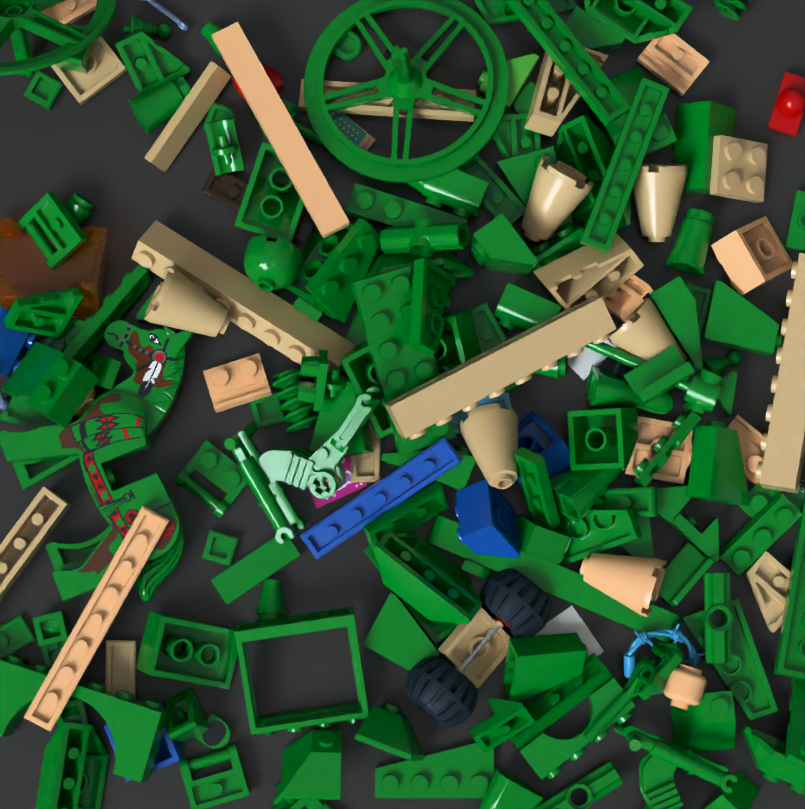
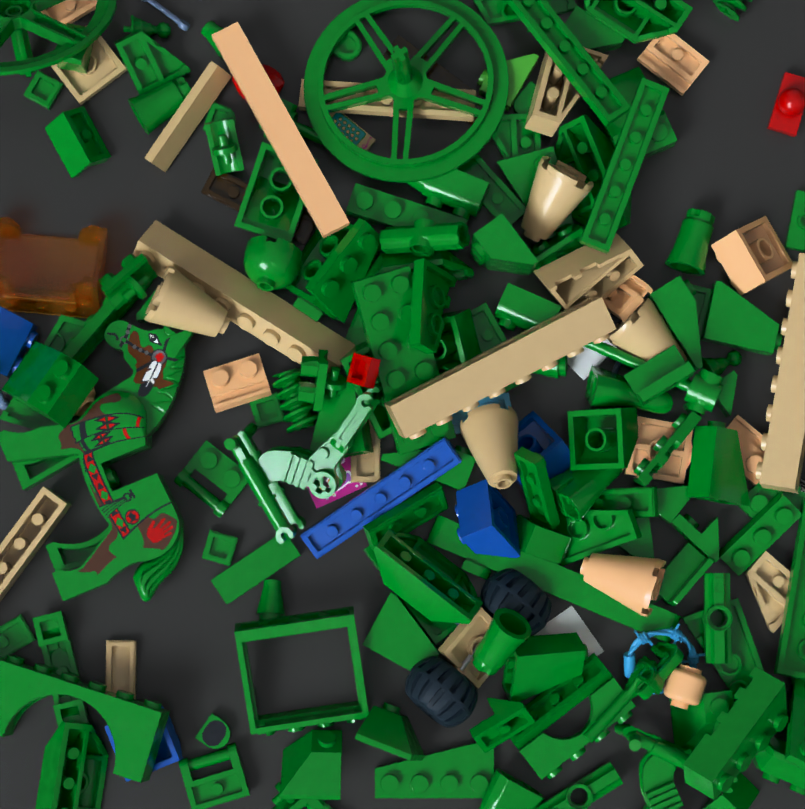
green wing [3,287,84,338] -> none
green plate [18,191,88,270] -> none
light nougat tile [24,505,169,732] -> none
green cone [64,192,94,226] -> none
green plate [82,353,121,390] -> none
green slope [136,610,238,689] -> none
green slope [165,687,210,742] -> none
tan cone [632,163,688,242] -> none
green slope [673,101,736,194] -> none
tan plate [710,135,768,203] -> none
none -> green panel [45,106,111,178]
none -> green hips [99,254,158,310]
none -> red plate [346,353,381,389]
none -> green plant [472,608,532,675]
none -> green wedge [683,666,788,800]

